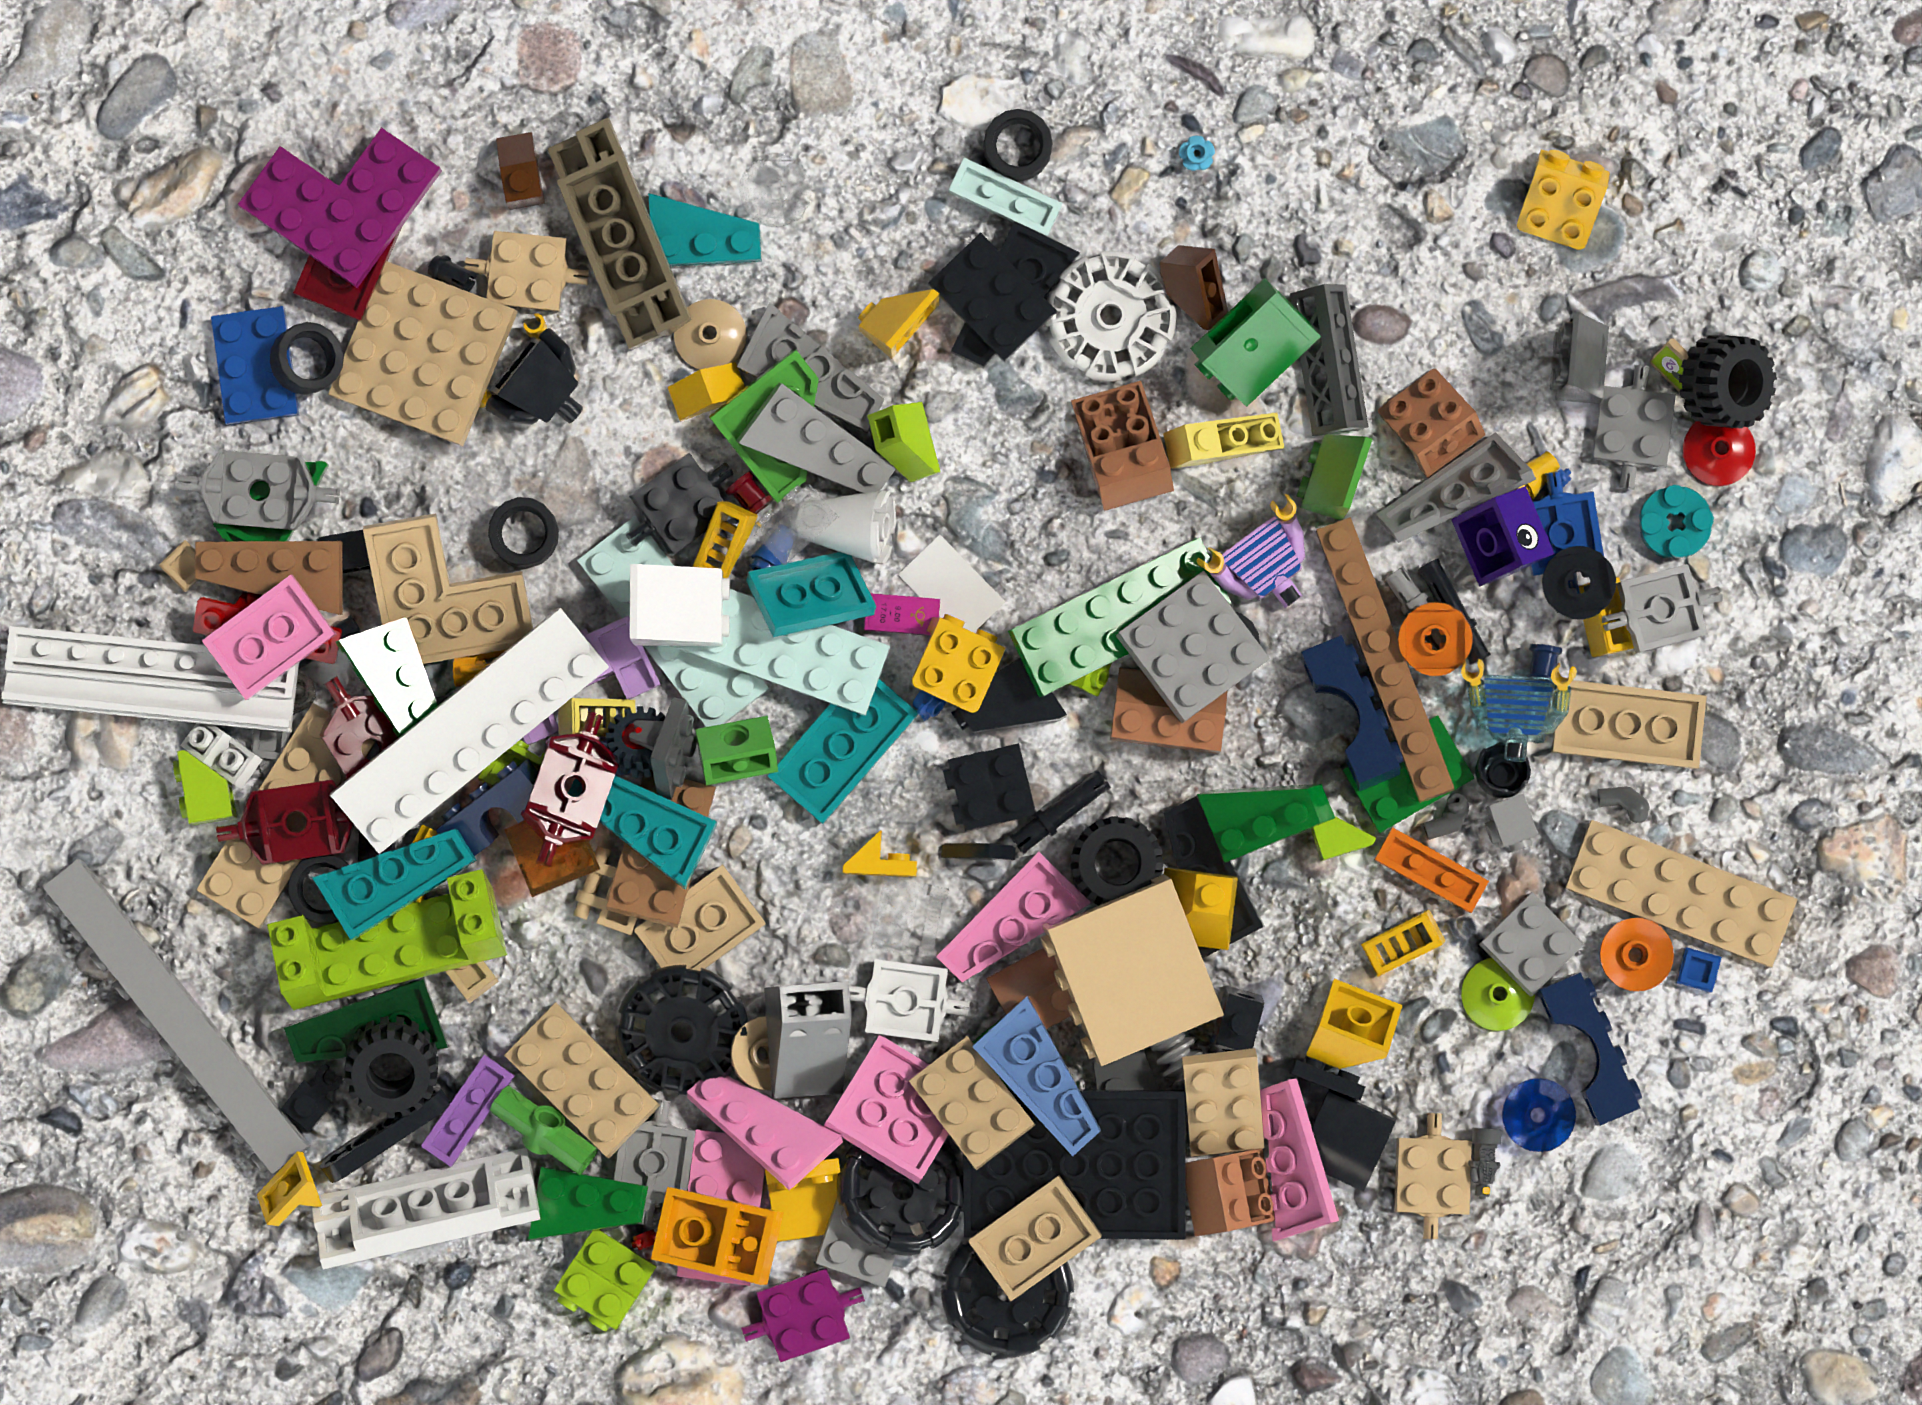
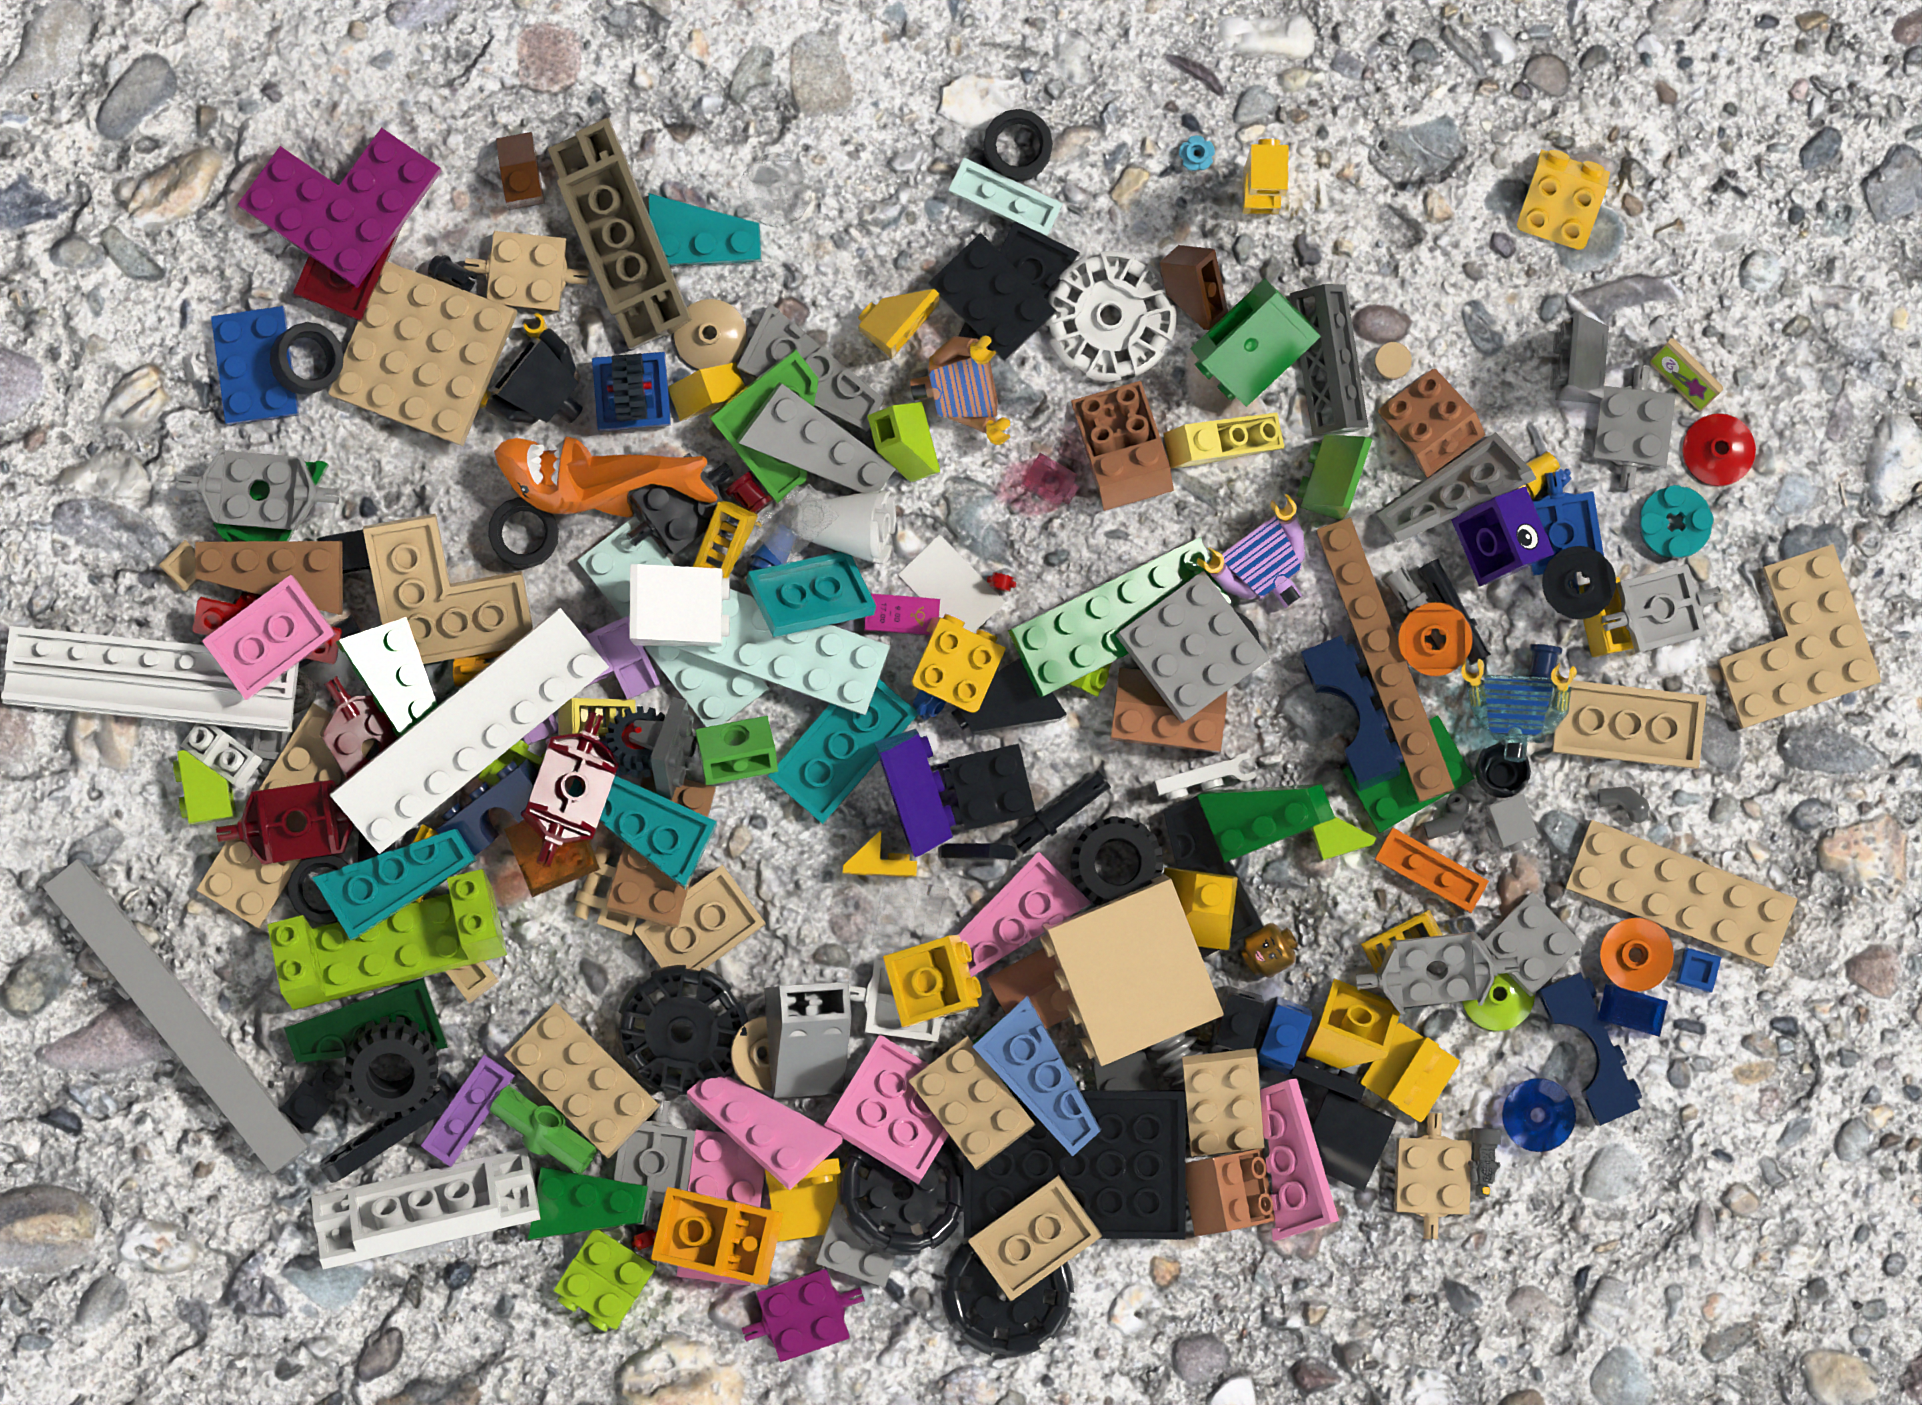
yellow slope [257,1151,322,1226] -> none
black tyre [1679,335,1777,428] -> none
none -> orange piece [494,437,718,518]
none -> blue plate [592,352,671,432]
none -> dark purple slope [874,728,956,857]
none -> yellow plate [883,935,982,1027]
none -> torso [910,335,1010,445]
none -> red piece [987,572,1017,592]
none -> clear pink brick [1021,453,1080,509]
none -> white plate [1154,753,1256,801]
none -> pearl gold head [1241,923,1299,978]
none -> yellow arch [1242,139,1289,214]
none -> blue torso [1256,997,1312,1075]
none -> light grey plate [1356,932,1520,1015]
none -> yellow bracket [1360,1023,1460,1122]
none -> tan tile [1374,342,1412,380]
none -> clear blue tile [1597,984,1668,1037]
none -> tan plate [1717,544,1882,729]

